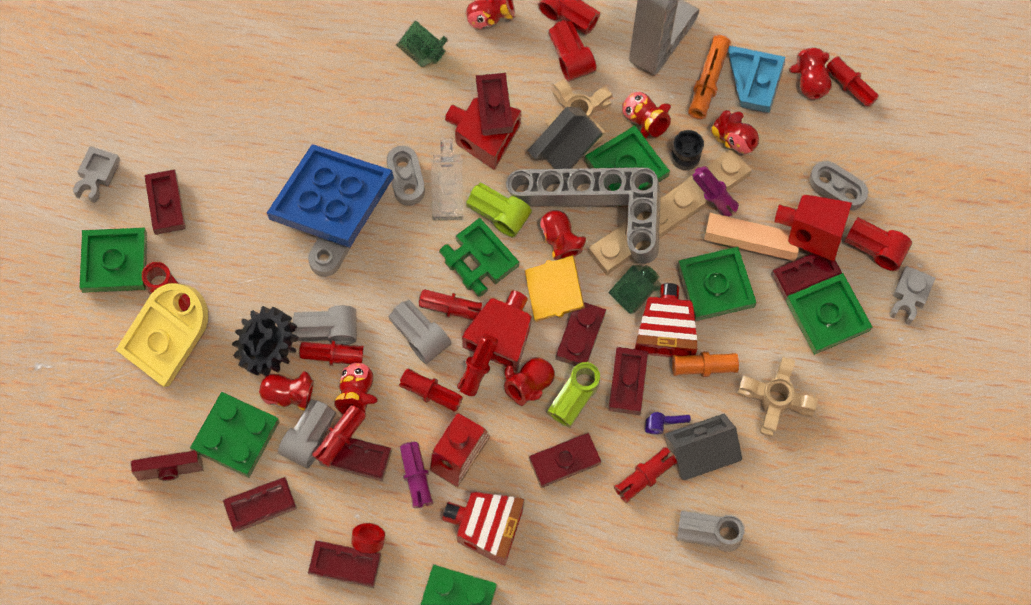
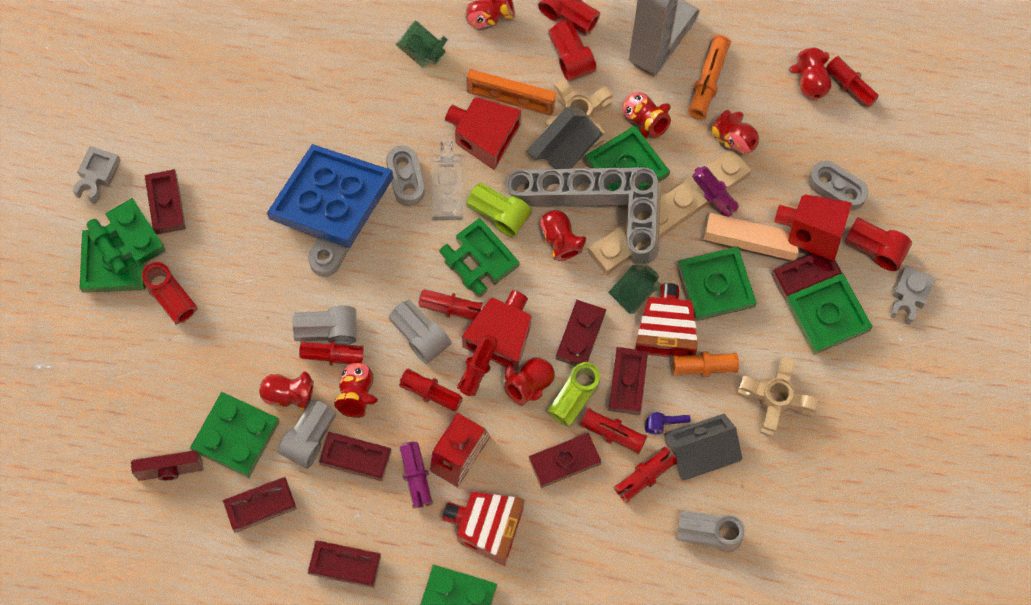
light yellow tile [116,284,208,387] -> none
black gear [232,306,299,376] -> none
red axle [312,405,366,468] -> none
red tile [351,523,385,553] -> none
dark red plate [475,72,513,136] -> none
yellow piece [525,256,585,322] -> none
black wheel [671,130,704,171] -> none
dark azure wing [728,46,785,113] -> none
none -> green plate [86,198,165,275]
none -> orange tile [467,69,556,115]
none -> red pin [580,408,648,455]

